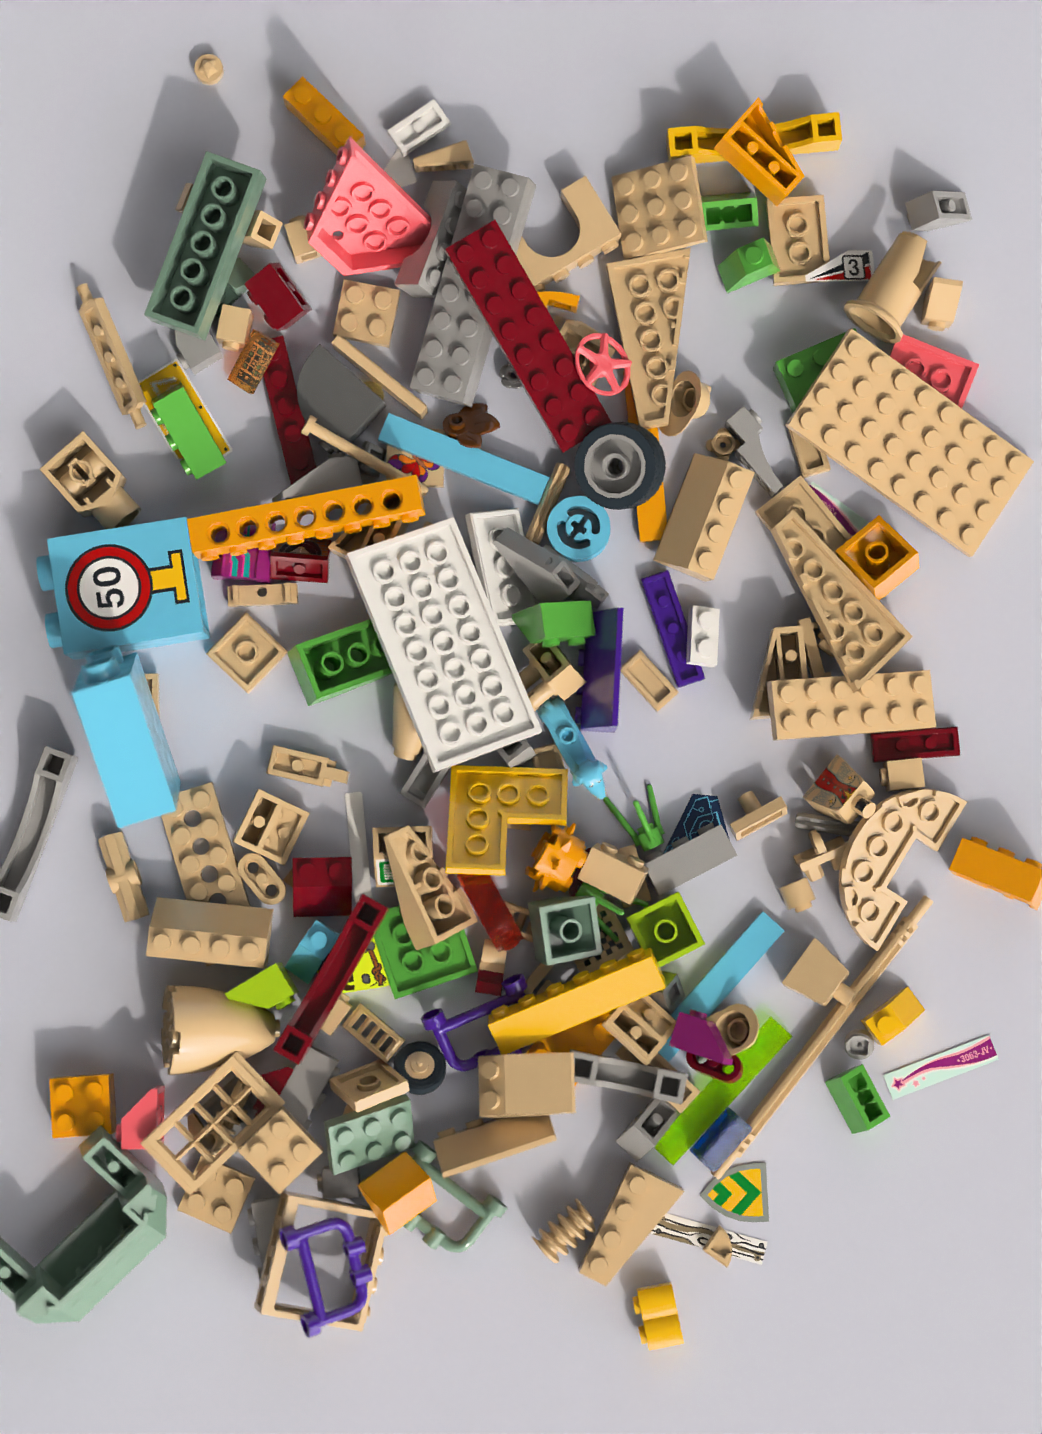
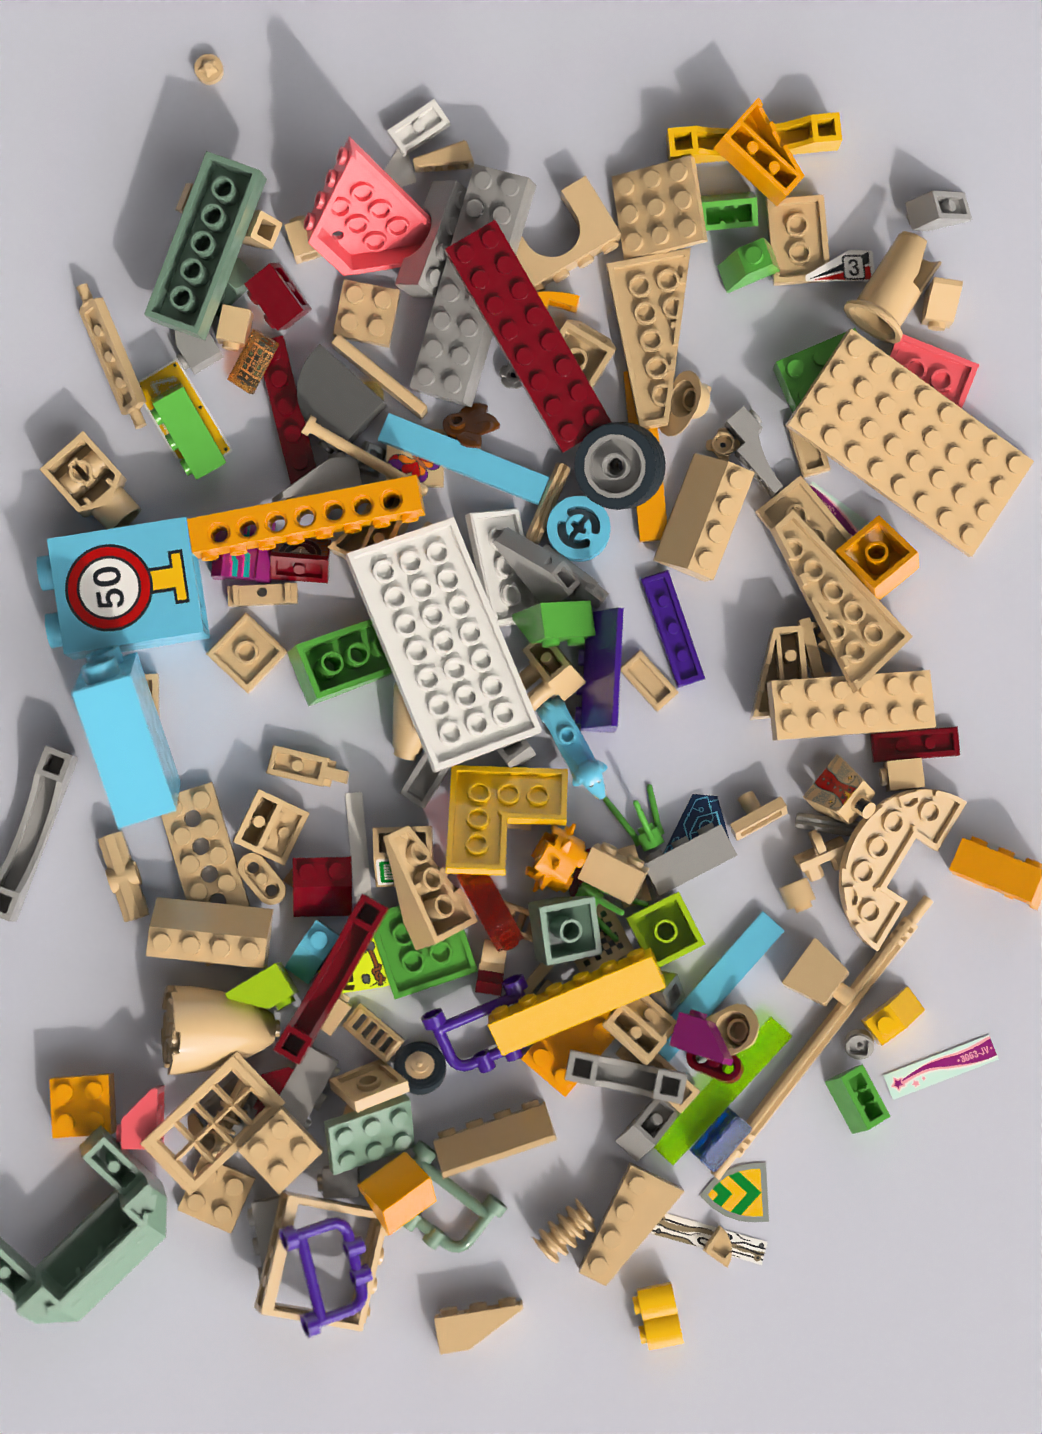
light orange brick [283,76,366,156] -> none
tan slope [478,1052,576,1118] -> none
tan tile [532,743,565,769] -> none
coral wheel [575,333,632,396] -> none
white plate [686,605,720,667] -> none
none -> tan slope [434,1297,523,1355]

